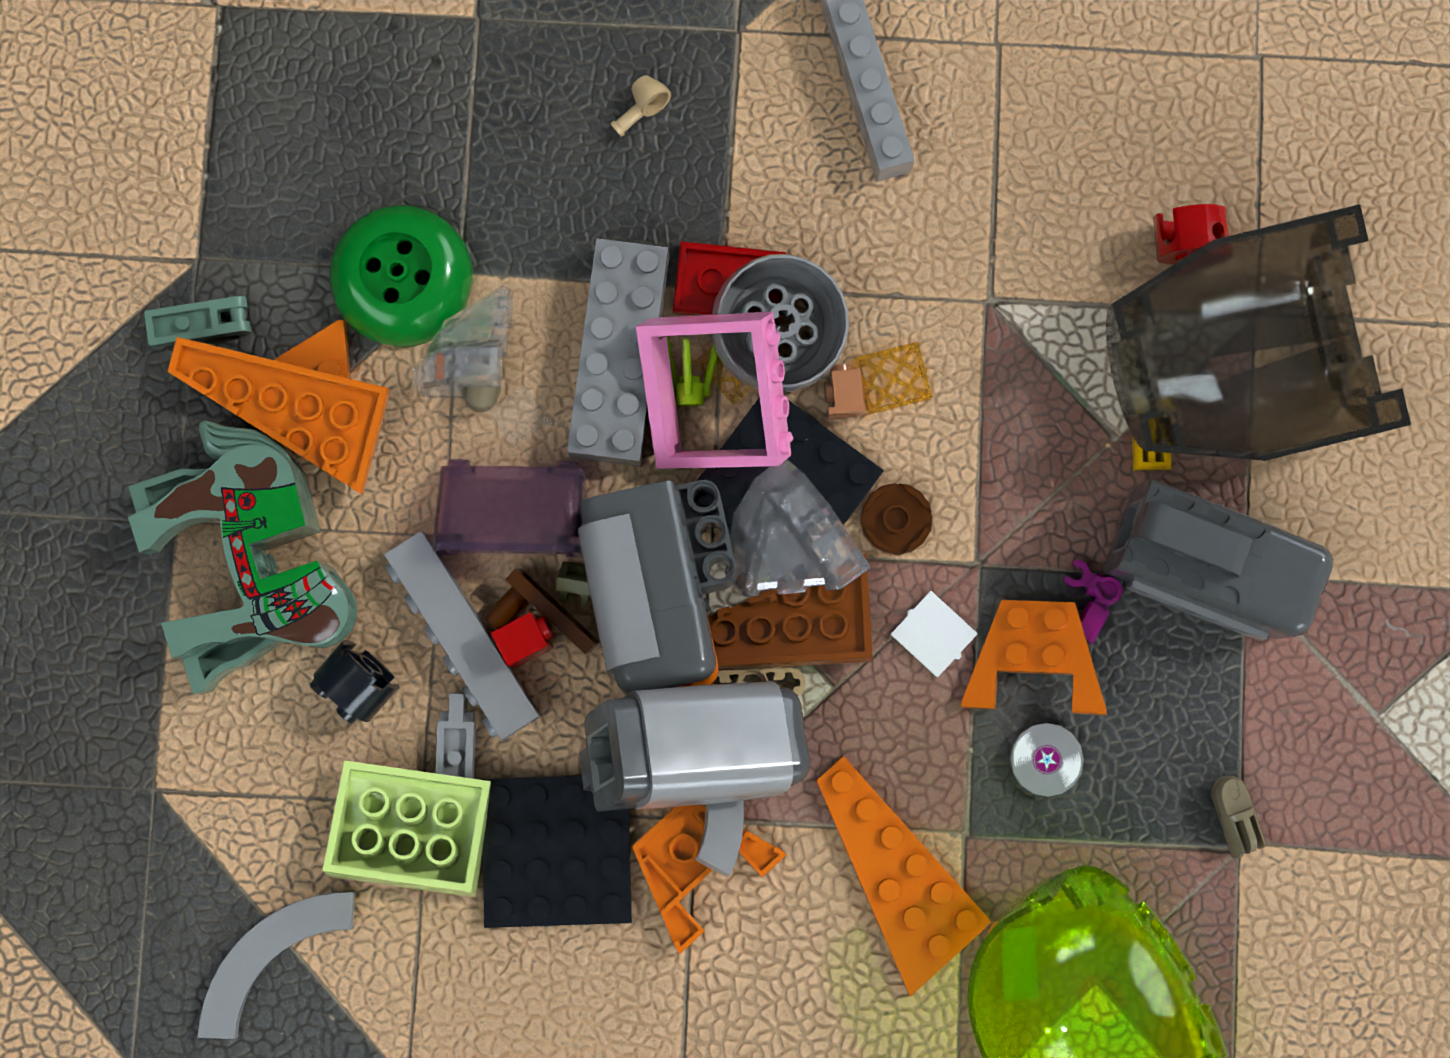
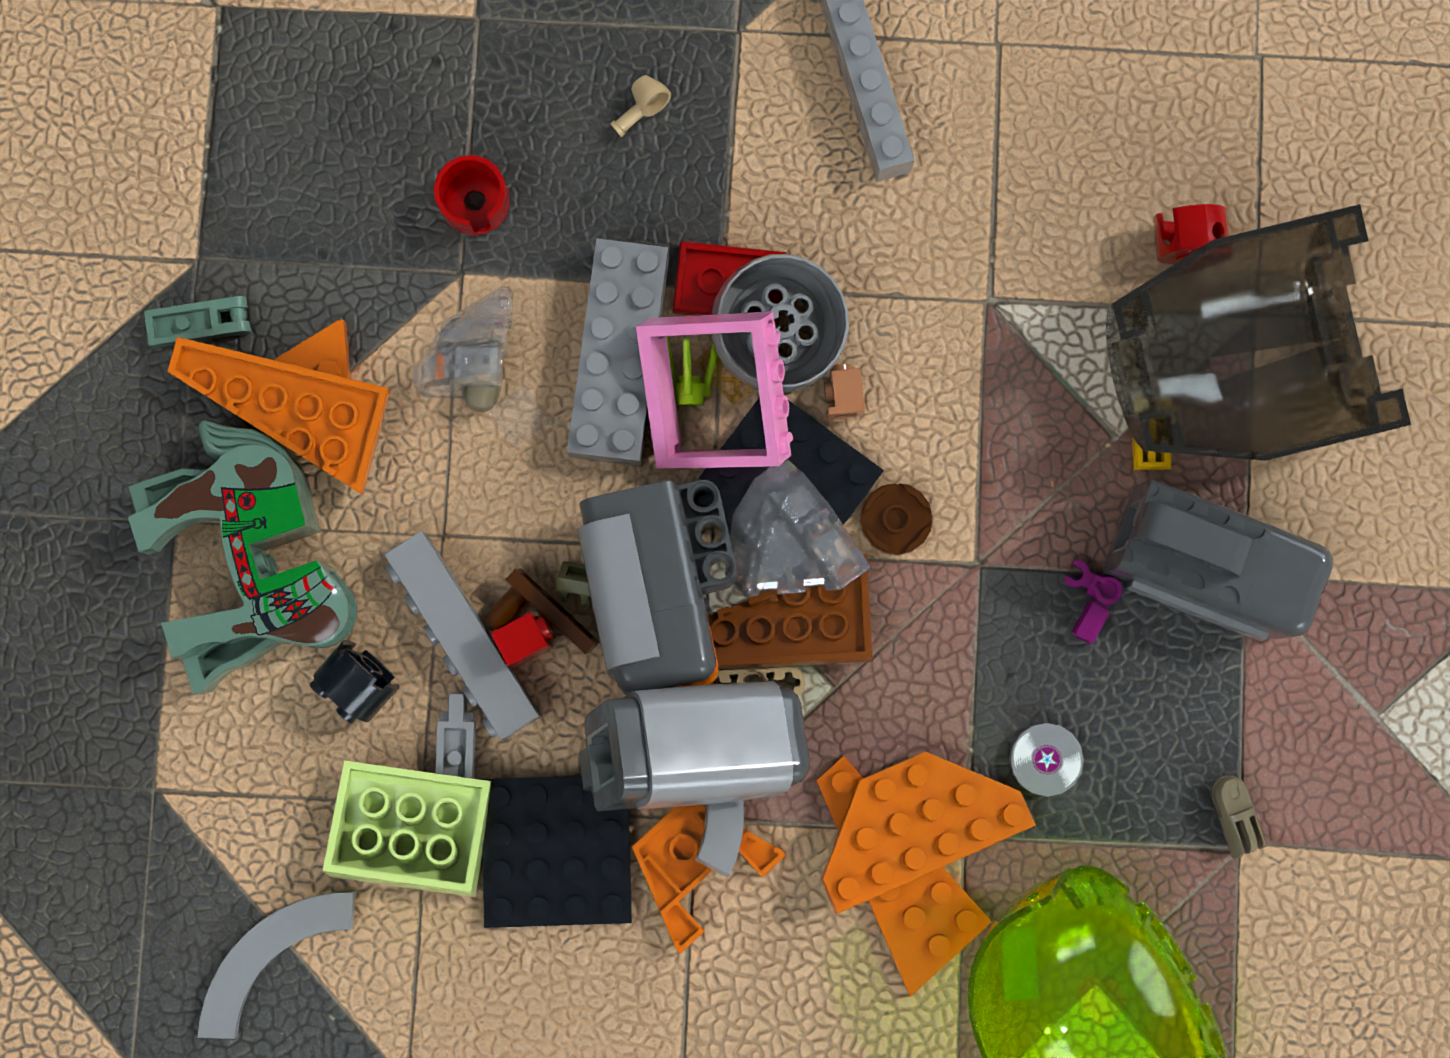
green brick [329,205,473,348] -> none
clear purple windscreen [433,459,586,558] -> none
clear yellow window [855,342,933,415] -> none
white piece [890,591,978,678] -> none
orange wing [961,600,1107,716] -> none
none -> red piece [434,155,510,236]
none -> orange plate [820,752,1036,914]

